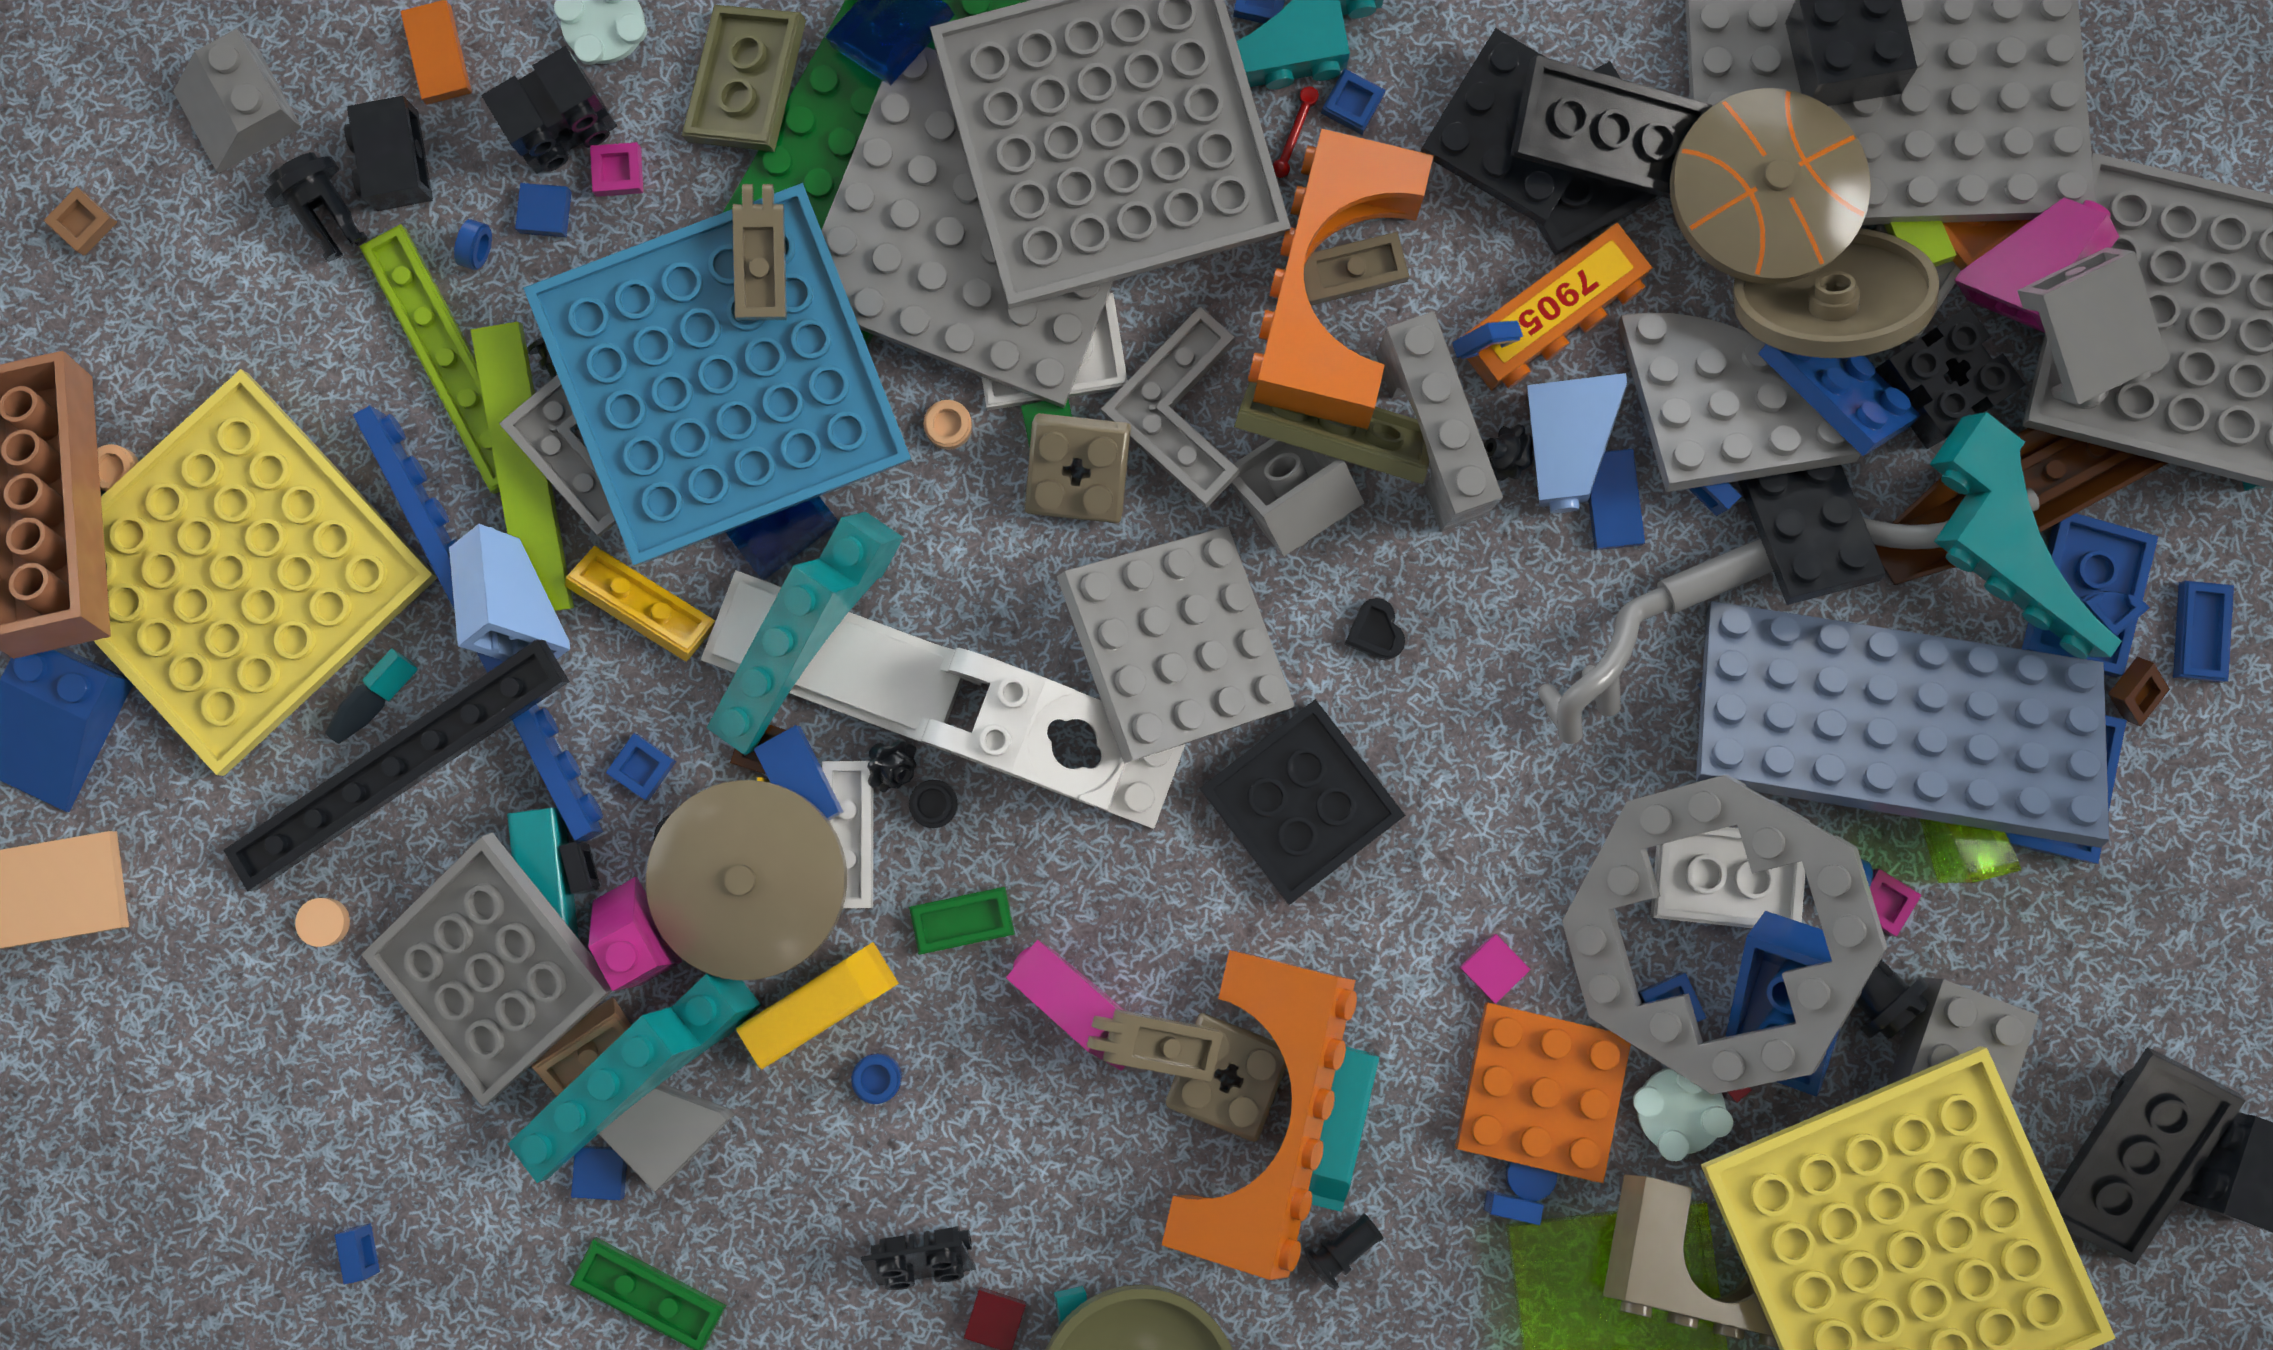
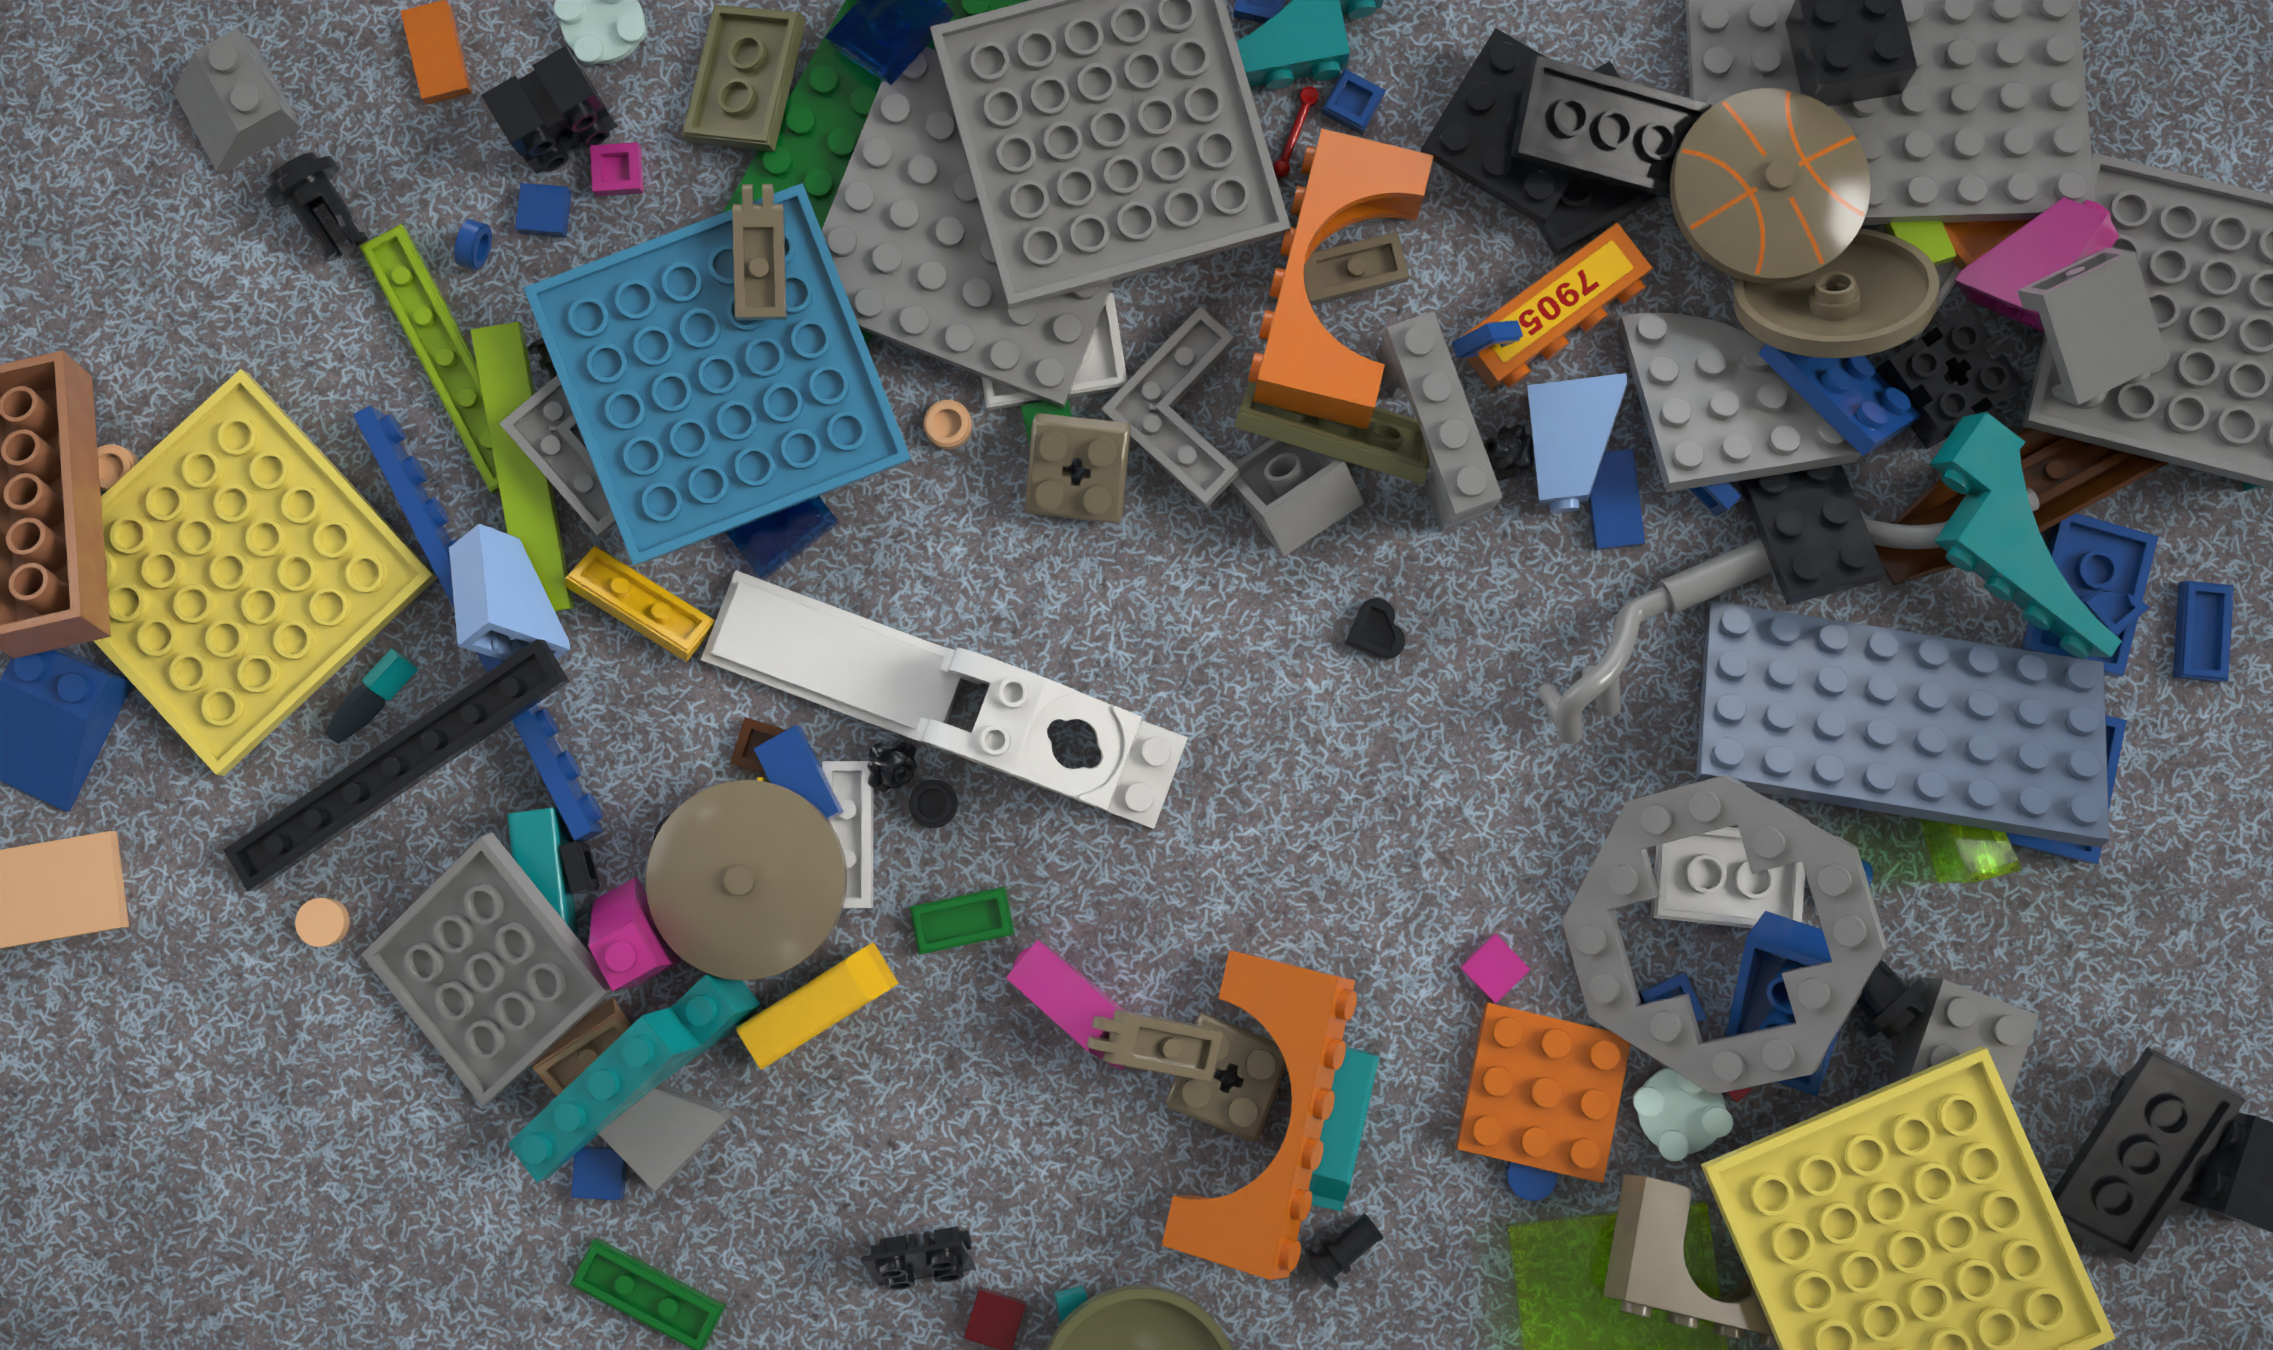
medium nougat tile [43,186,117,256] -> none
blue tile [335,1223,380,1285] -> none
black brick [344,95,433,211] -> none
blue tile [606,733,676,801] -> none
teal arch [706,511,904,755] -> none
blue tile [851,1053,902,1104] -> none
light grey plate [1057,526,1295,764] -> none
black plate [1199,699,1406,905] -> none
blue tile [1483,1190,1544,1225] -> none
dark pink tile [1870,869,1922,937] -> none
reddish brown tile [2108,656,2170,727] -> none

